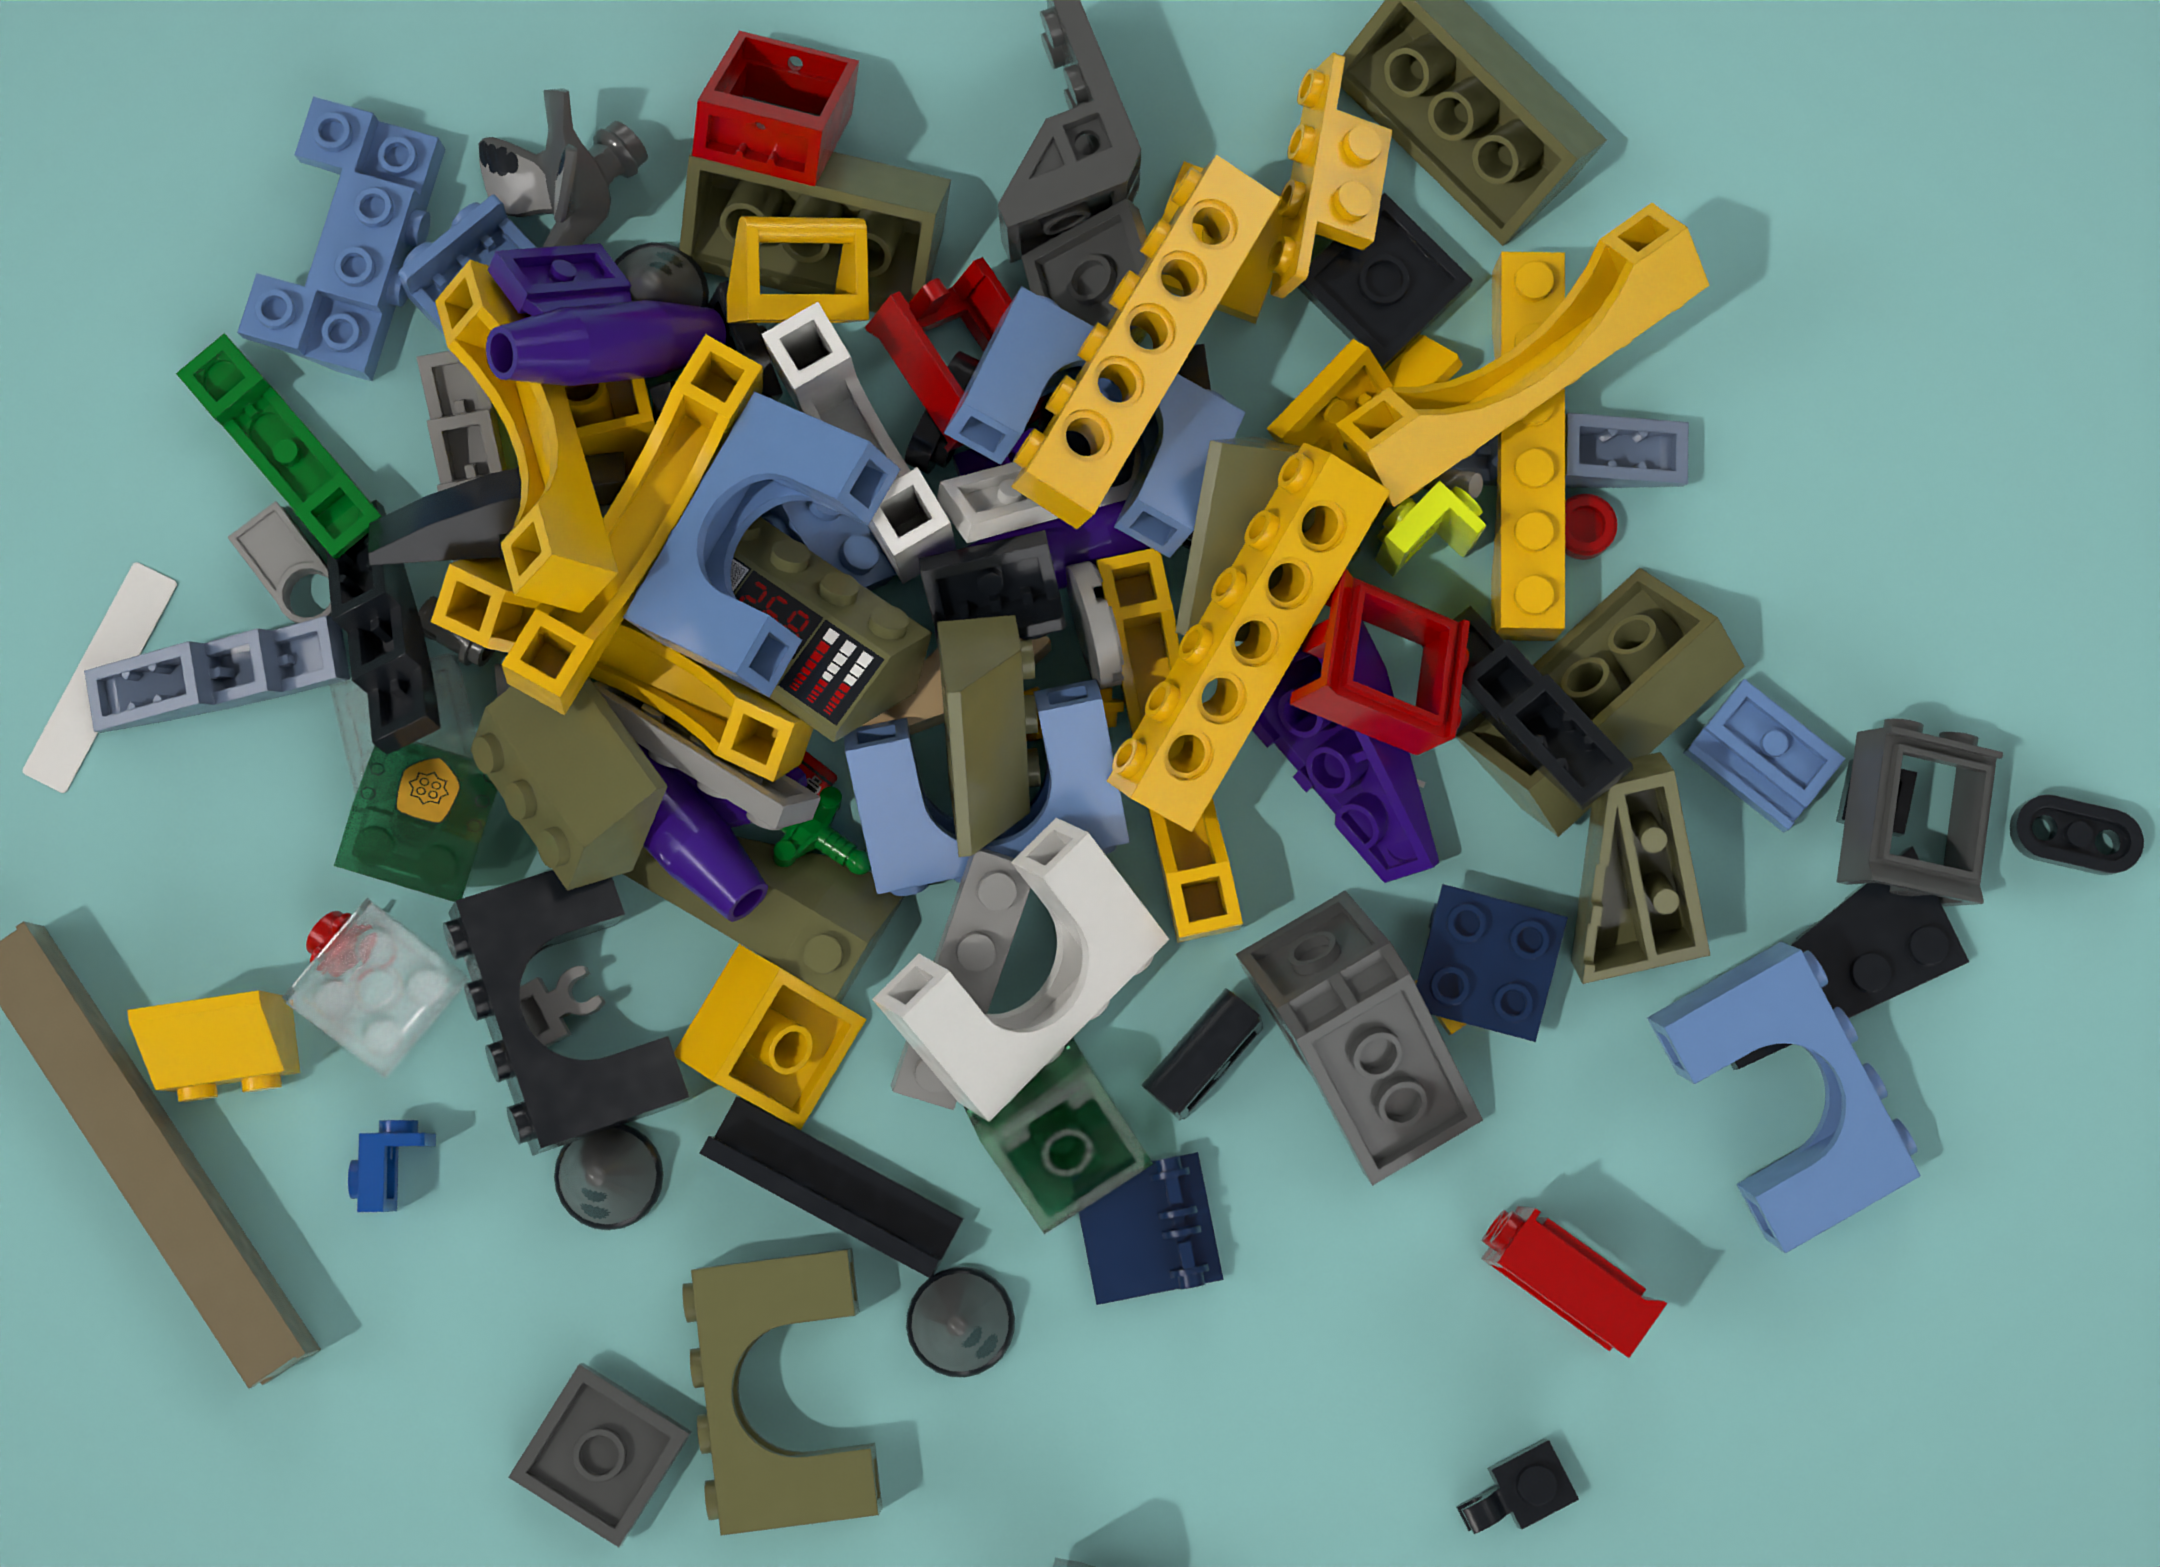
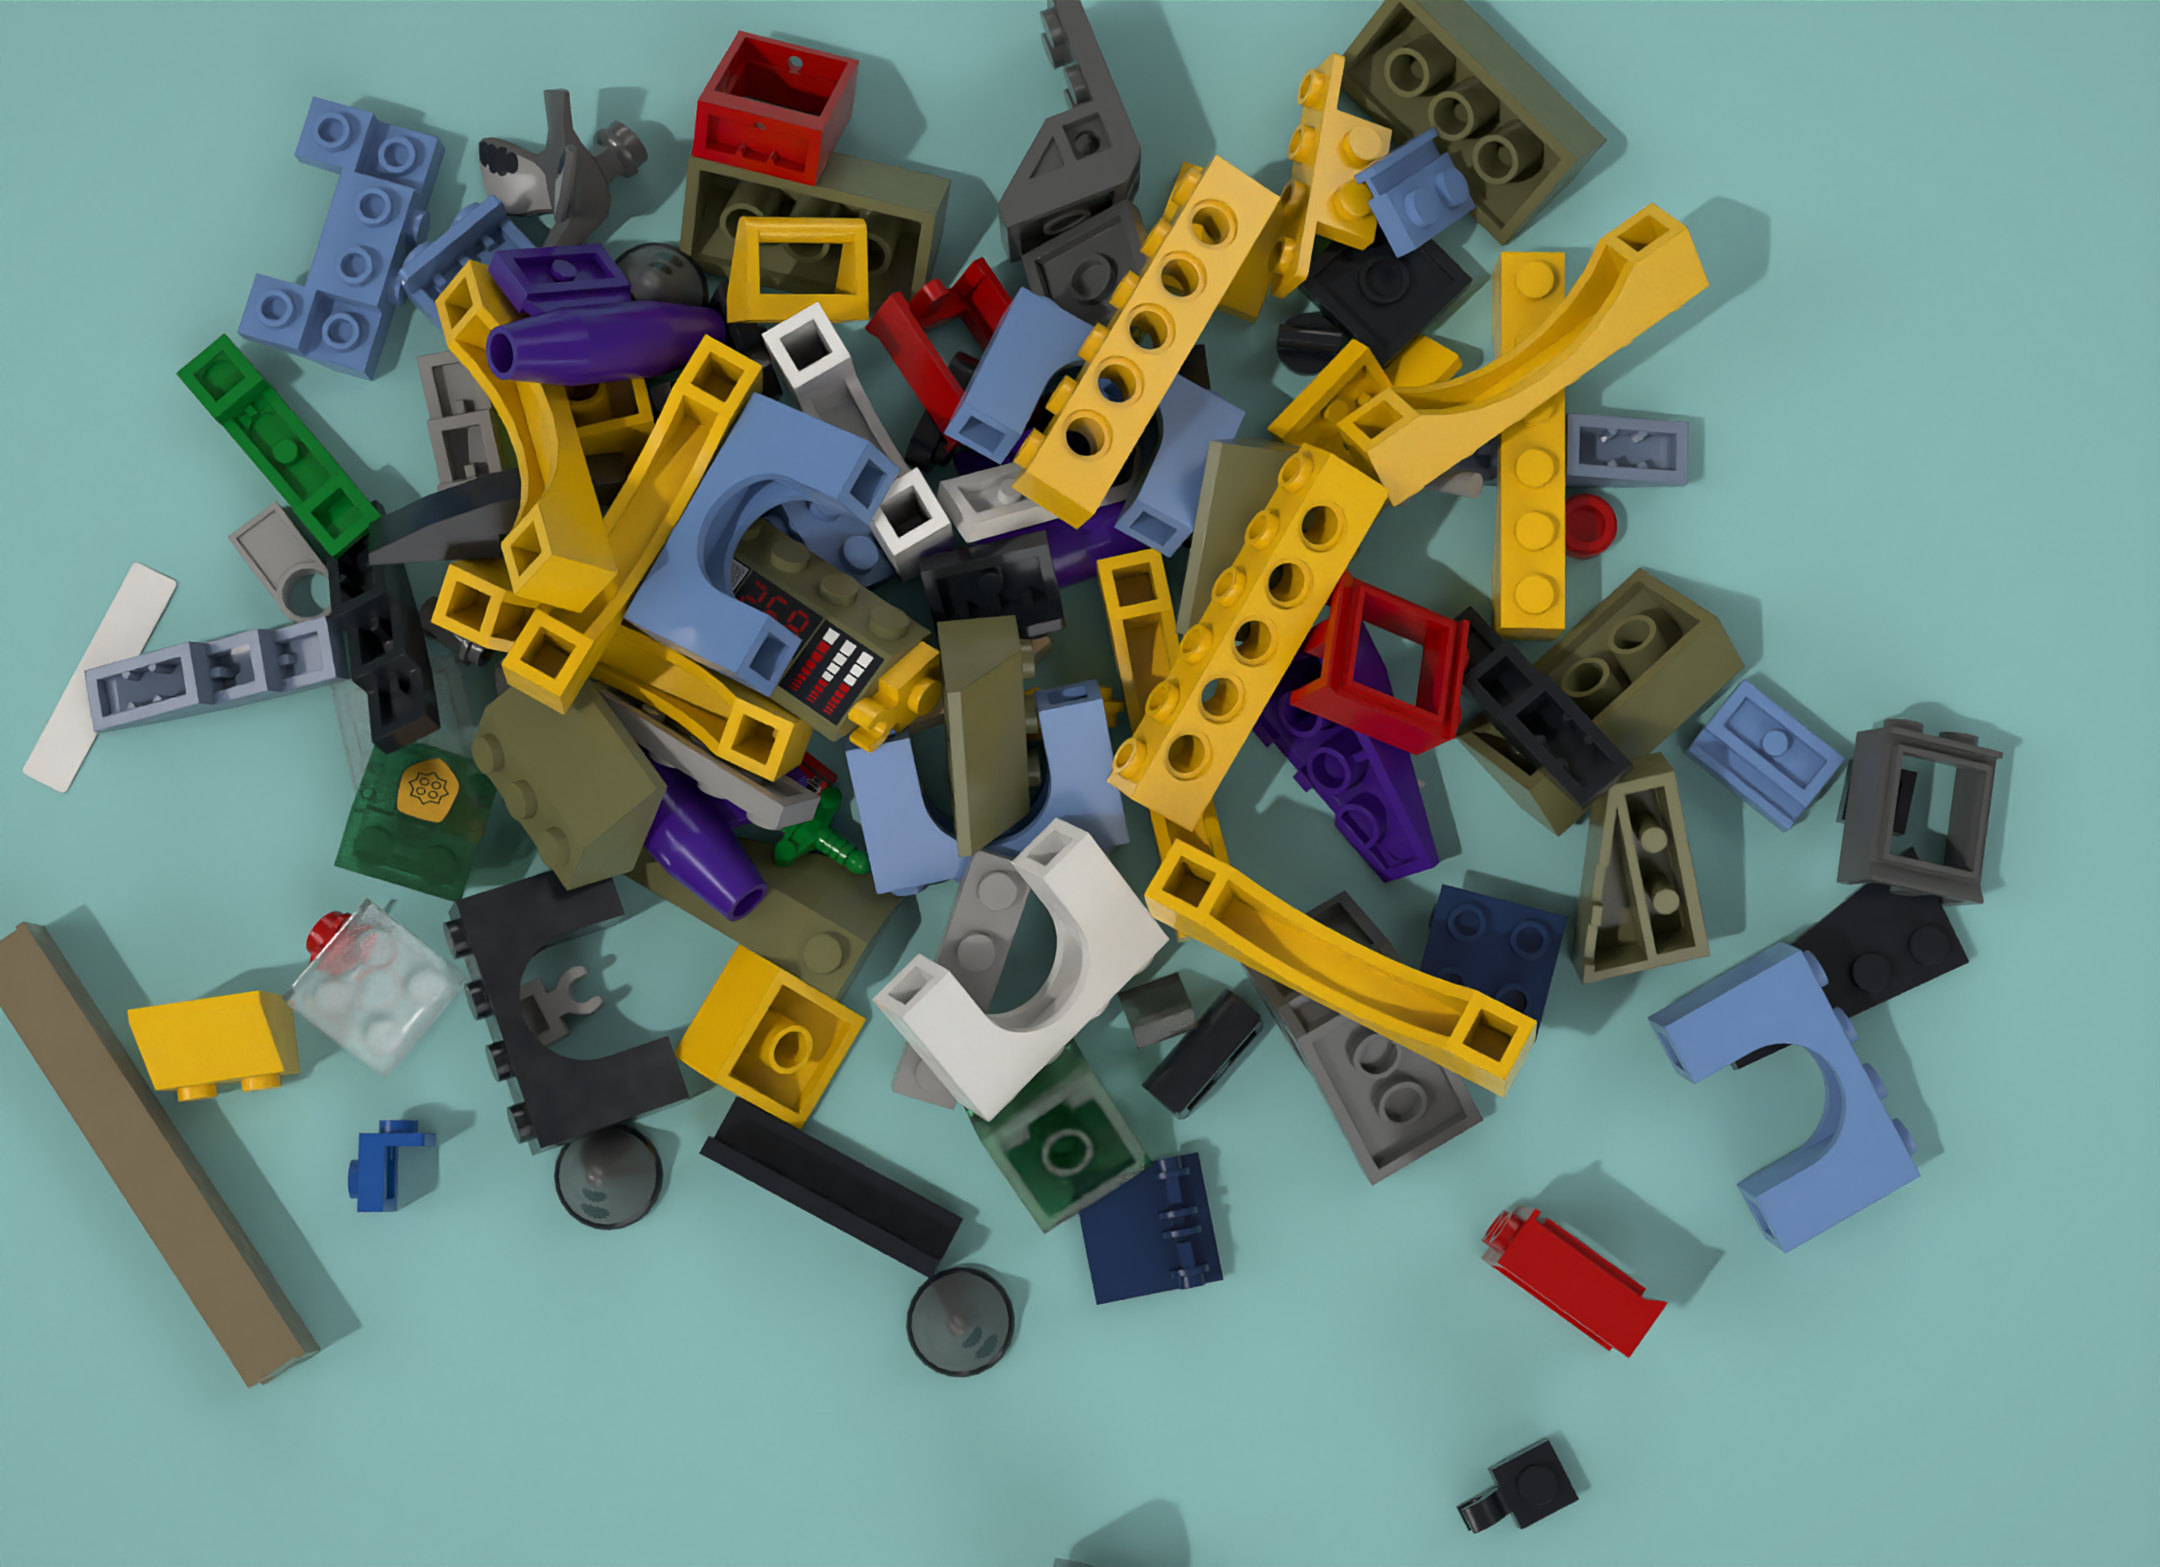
dark grey plate [508,1363,692,1548] -> none
olive arch [682,1248,883,1536] -> none
light grey tile [1066,561,1124,690] -> none
neon yellow bracket [1375,480,1486,577] -> none
black plate [2010,795,2144,875] -> none
none -> yellow plate [848,641,942,753]
none -> clear smoke tile [1117,972,1199,1049]
none -> yellow arch [1144,838,1537,1098]
none -> black plate [1276,313,1342,376]
none -> medium blue plate [1354,127,1476,258]

